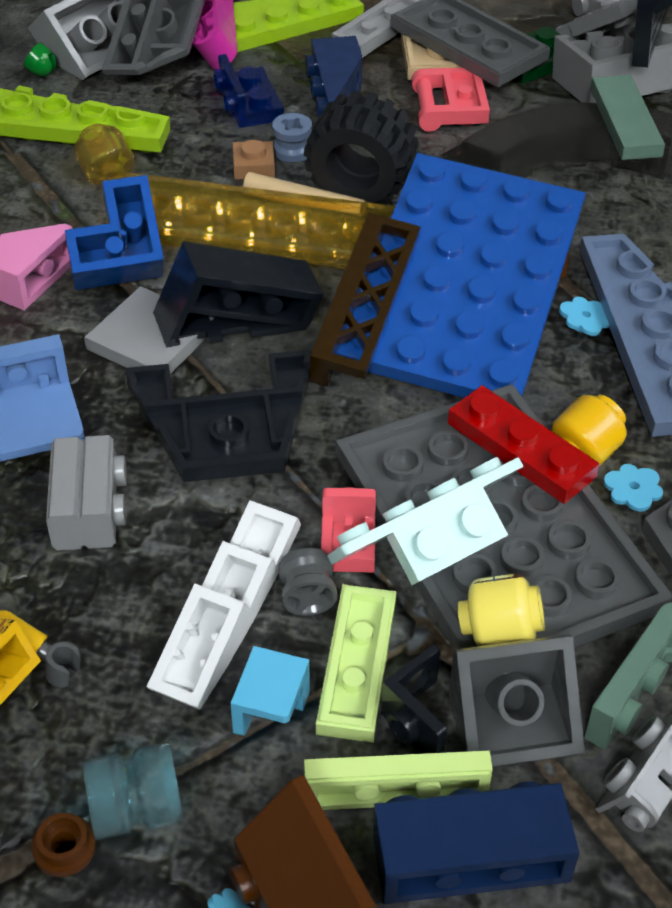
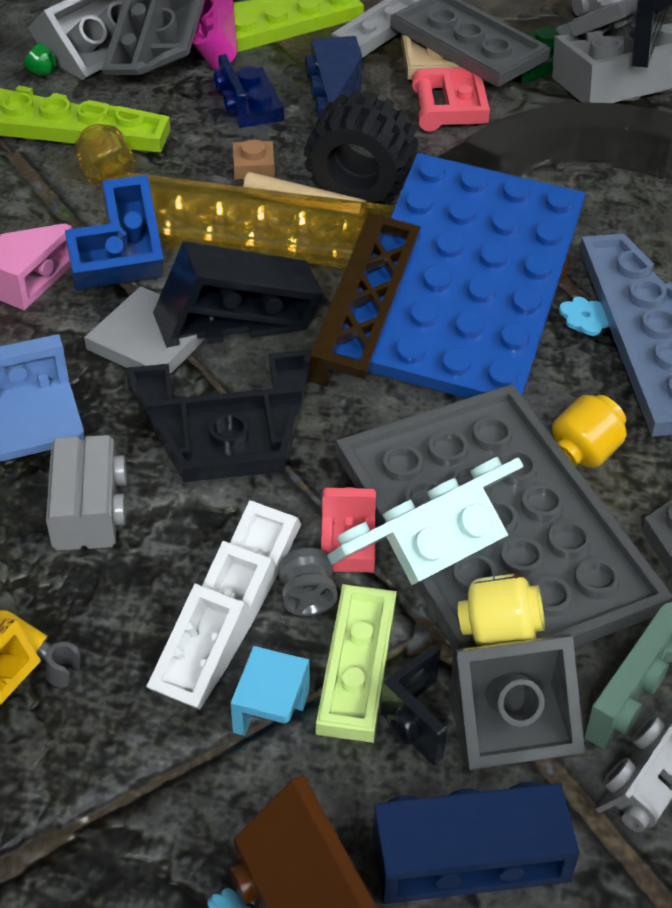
reddish brown plate [32,813,96,877] -> none
clear light blue wheel [82,742,183,841] -> none
sand blue wheel [272,113,312,163] -> none
yellowish green tile [304,750,493,810] -> none
red plate [448,385,600,504] -> none
sand green tile [590,75,665,160] -> none
medium azure plant [604,464,663,512] -> none

